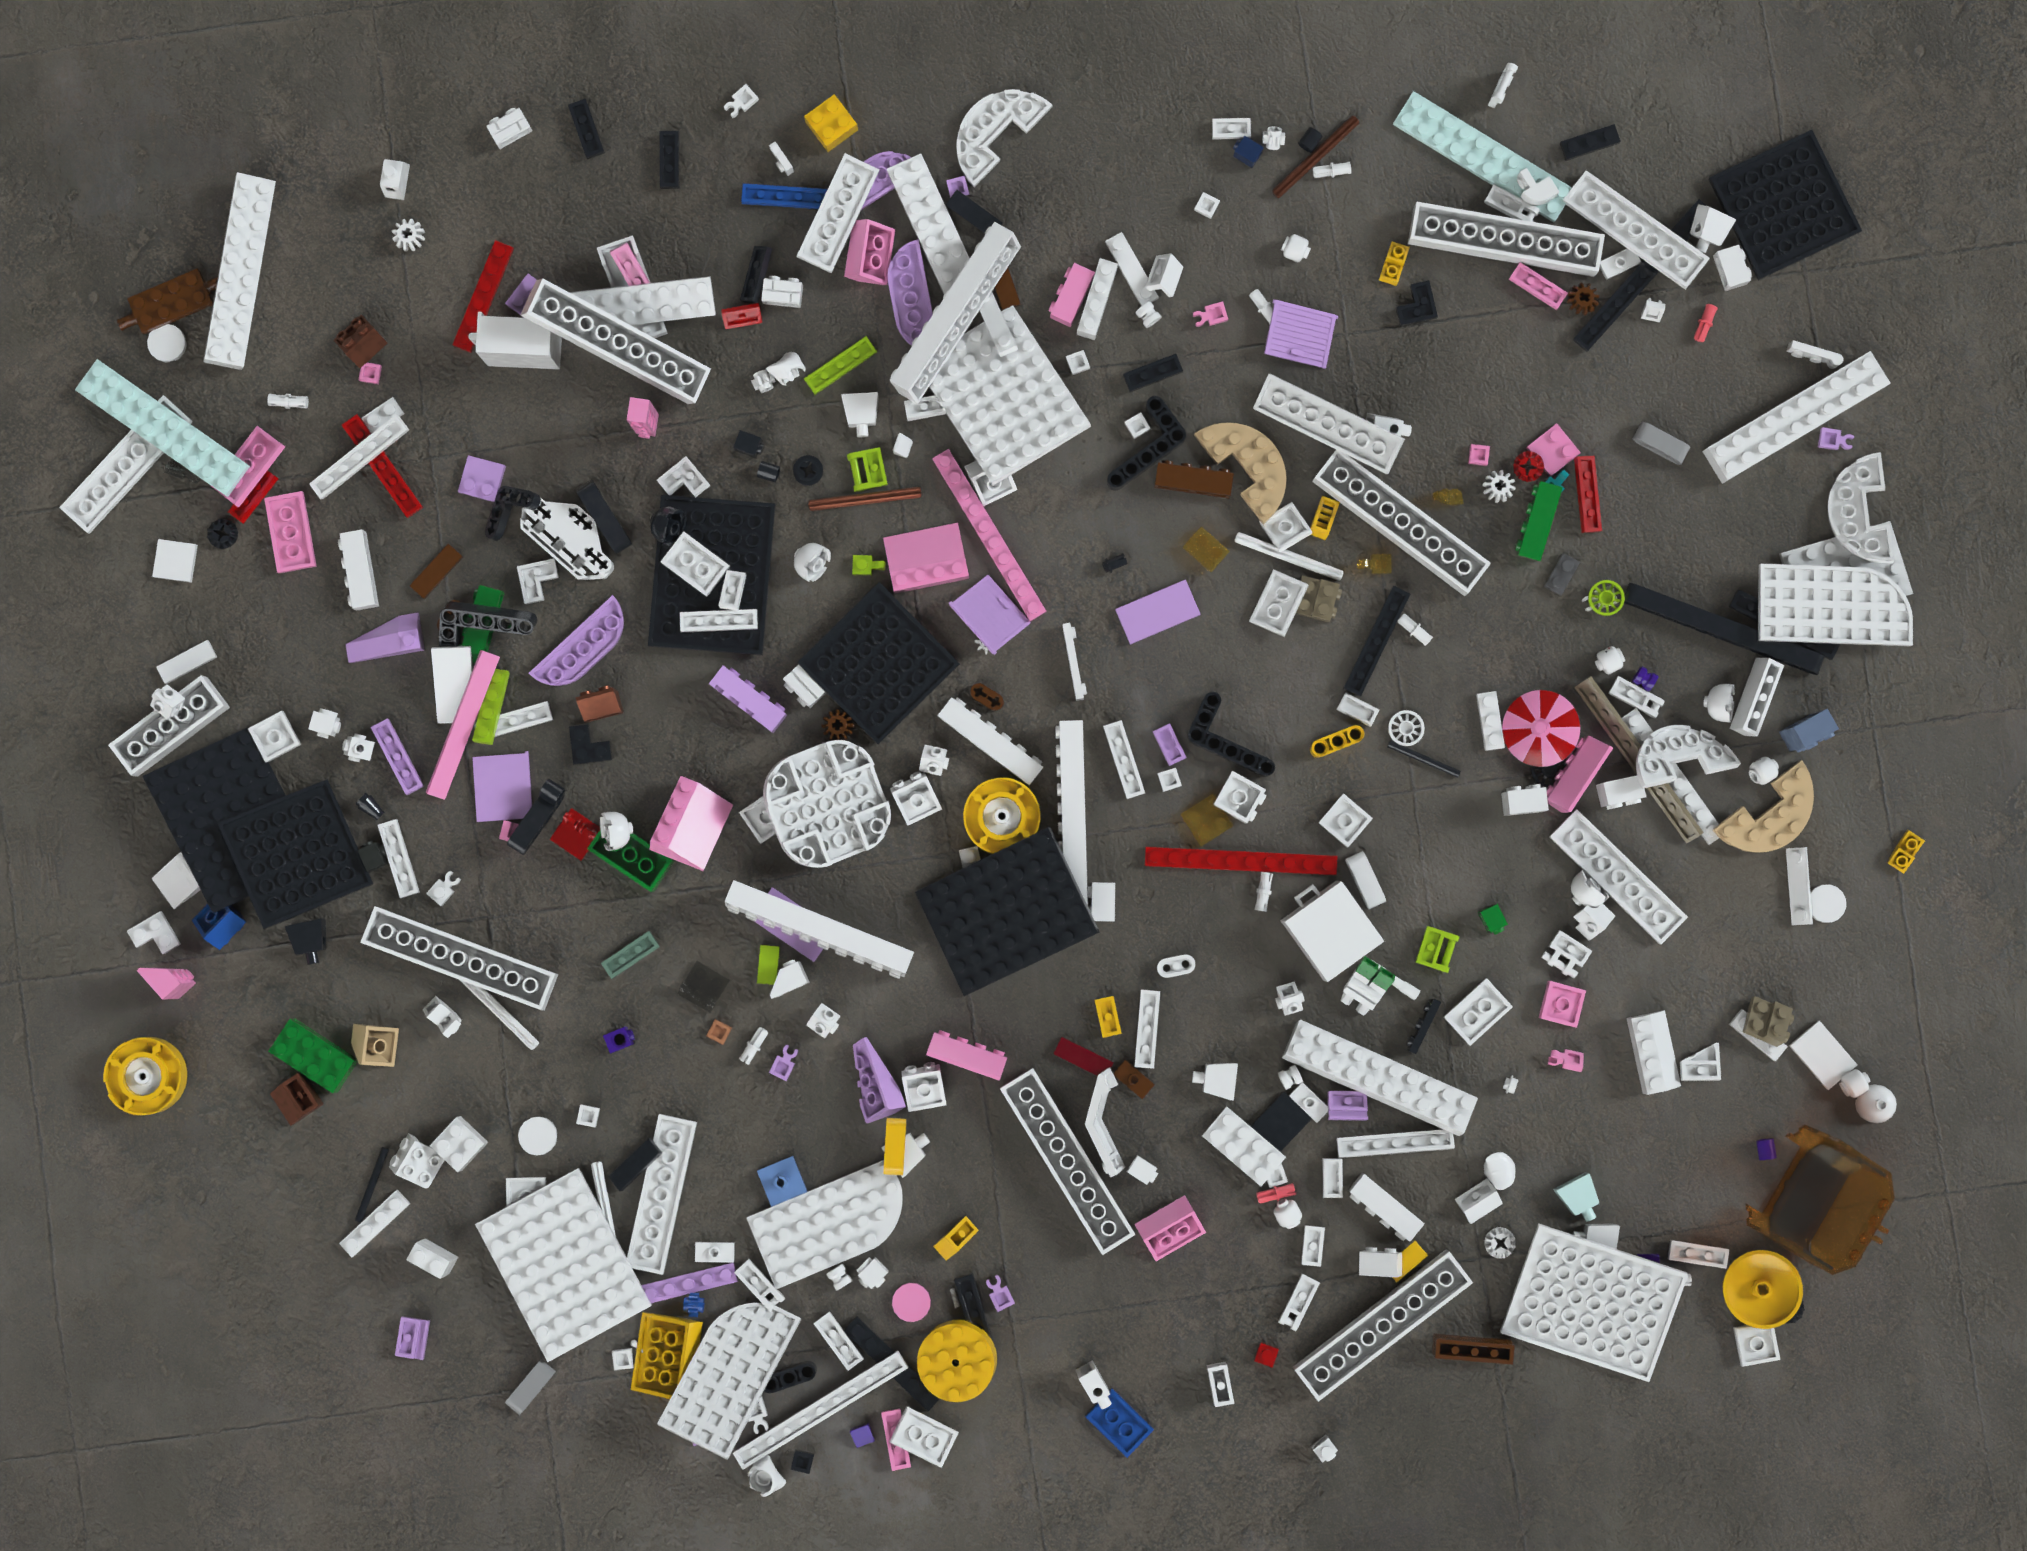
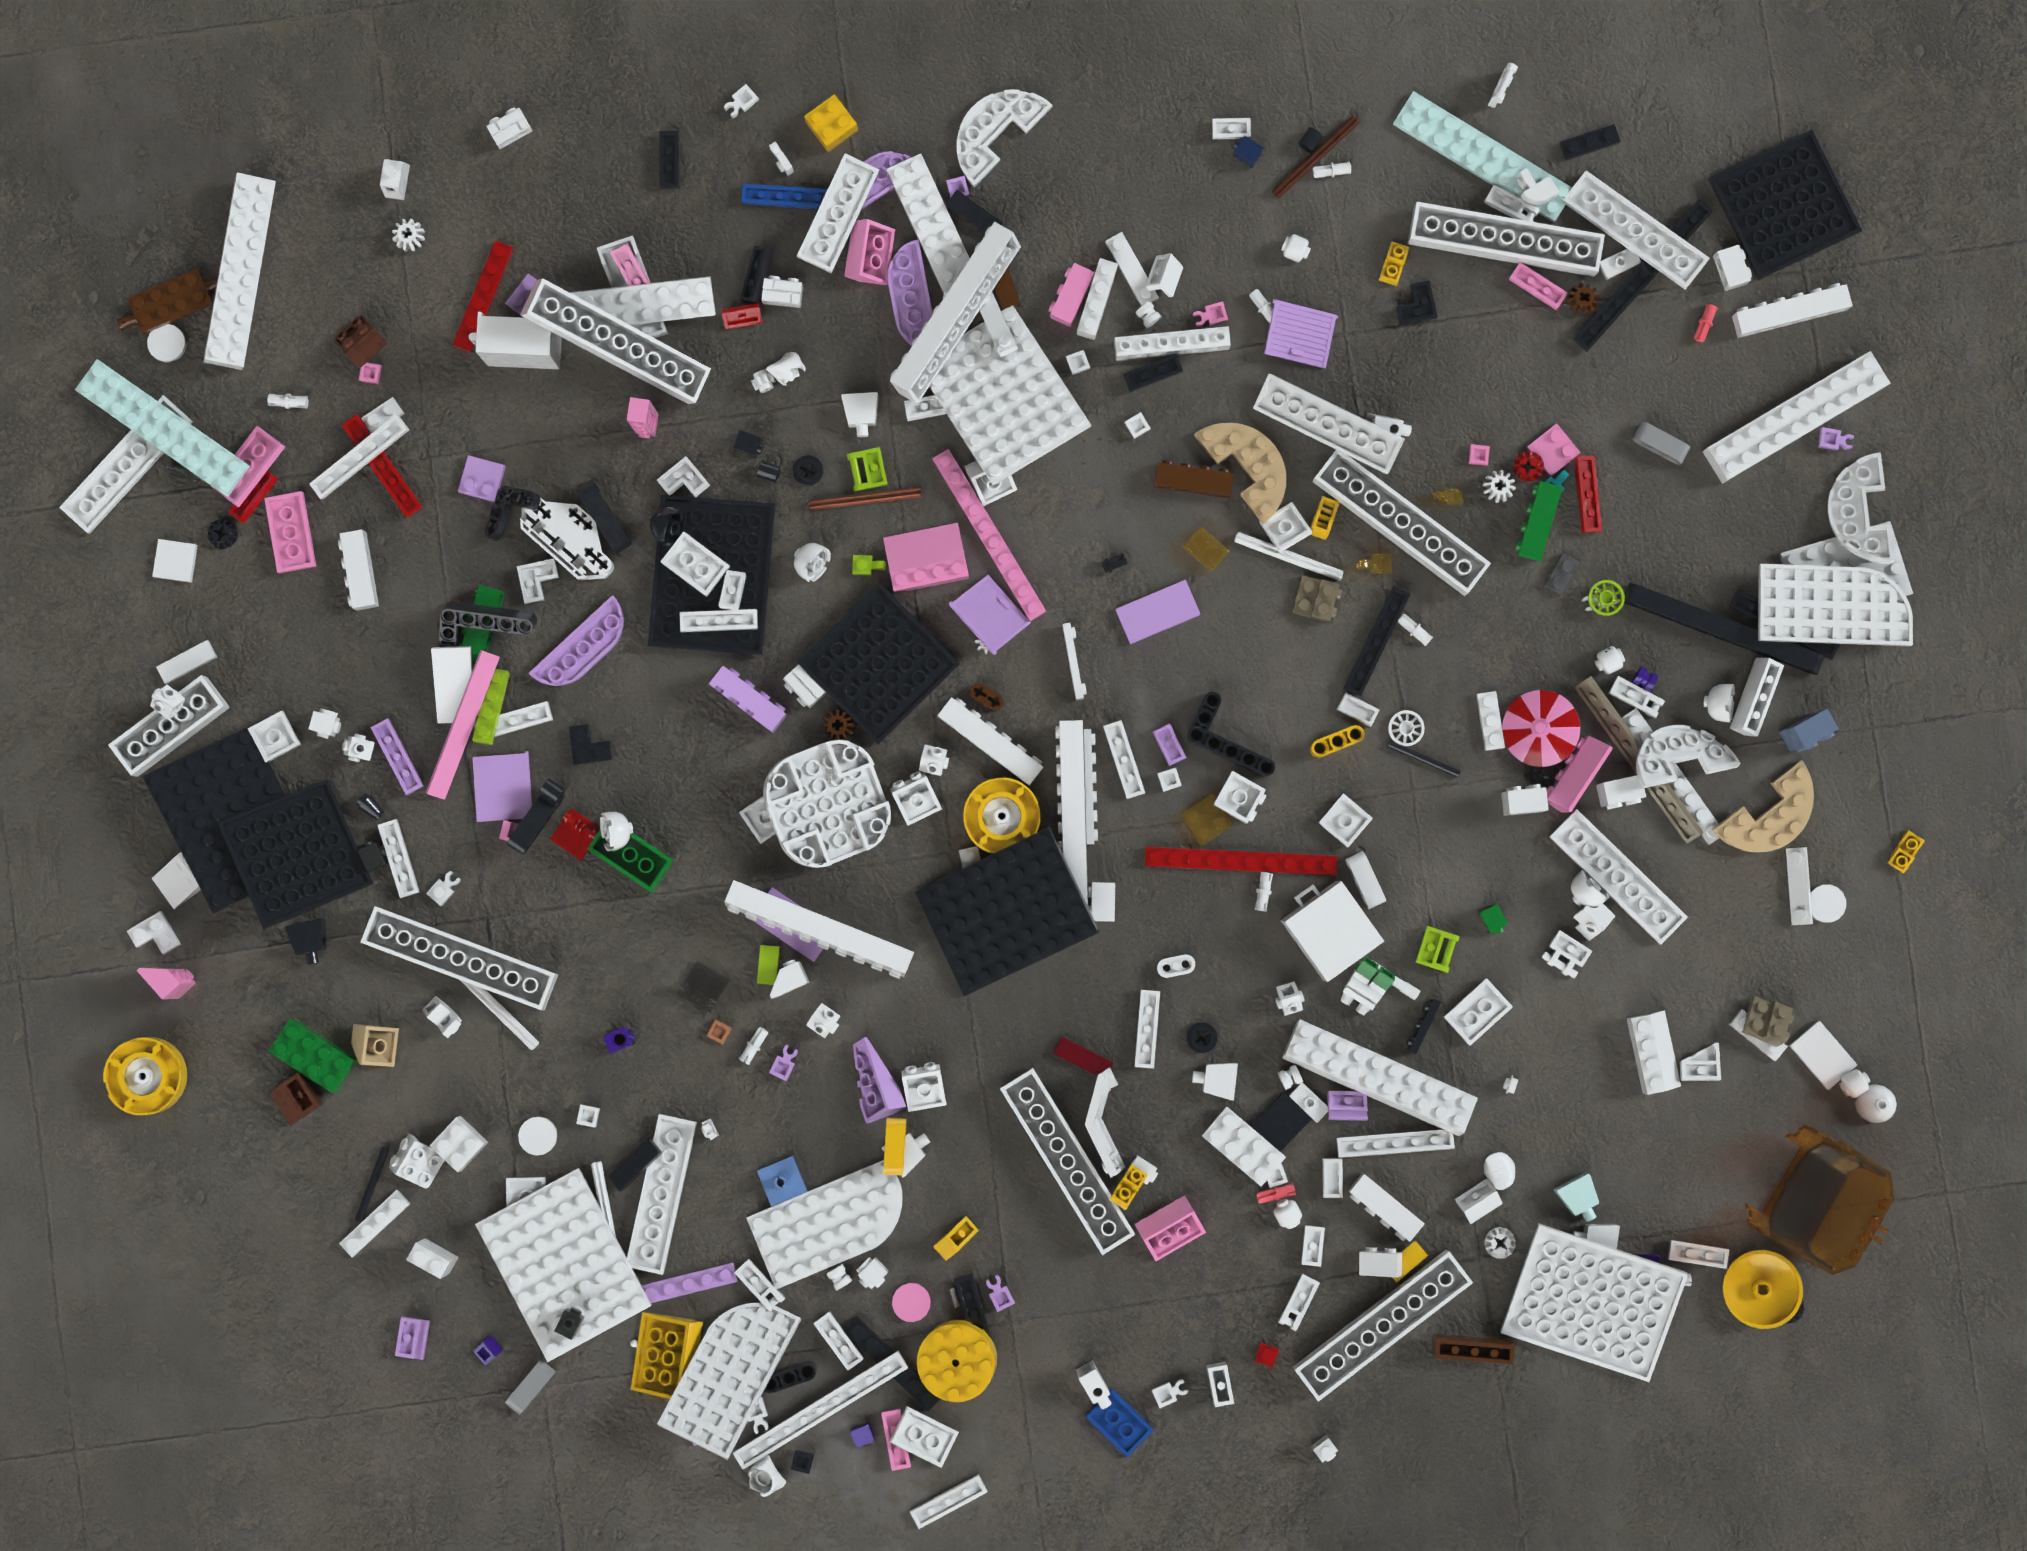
blue slope [192,904,246,950] -> none
lavender wedge [346,613,425,663] -> none
reddish brown tile [410,544,463,599] -> none
black plate [568,99,605,159] -> none
copper slope [575,686,624,723] -> none
sand green plate [601,931,660,979] -> none
white tile [612,1348,634,1370] -> none
bright pink slope [650,776,733,871] -> none
blue gear [683,1293,704,1317] -> none
white plate [695,1242,735,1263] -> none
lime tile [804,336,877,395] -> none
white slope [893,433,913,458] -> none
bright pink slope [926,1030,1007,1081] -> none
yellow plate [1095,996,1122,1038] -> none
black beam [1107,396,1186,491] -> none
reddish brown plate [1113,1060,1155,1099] -> none
white plate [1194,192,1220,219] -> none
white tile [1249,569,1309,637] -> none
white gear [1262,126,1285,150] -> none
bright pink plate [1539,981,1586,1028] -> none
bright pink plate [1548,1049,1584,1072] -> none
white tile [1641,298,1665,322] -> none
white torso [1690,204,1736,253] -> none
white plate [1733,1325,1780,1367] -> none
white head [1749,757,1779,785] -> none
dark purple beam [1756,1138,1777,1160] -> none
white plate [1786,340,1843,369] -> none
none -> dark purple slope [473,1336,503,1366]
none -> pearl dark grey brick [554,1307,585,1340]
none -> white plate [701,1118,719,1140]
none -> white tile [910,1474,988,1529]
none -> white plate [1083,729,1098,845]
none -> yellow slope [1109,1164,1147,1210]
none -> white brick [1114,326,1231,361]
none -> white plate [1152,1379,1188,1408]
none -> black gear [1186,1022,1217,1053]
none -> white brick [1732,283,1853,338]

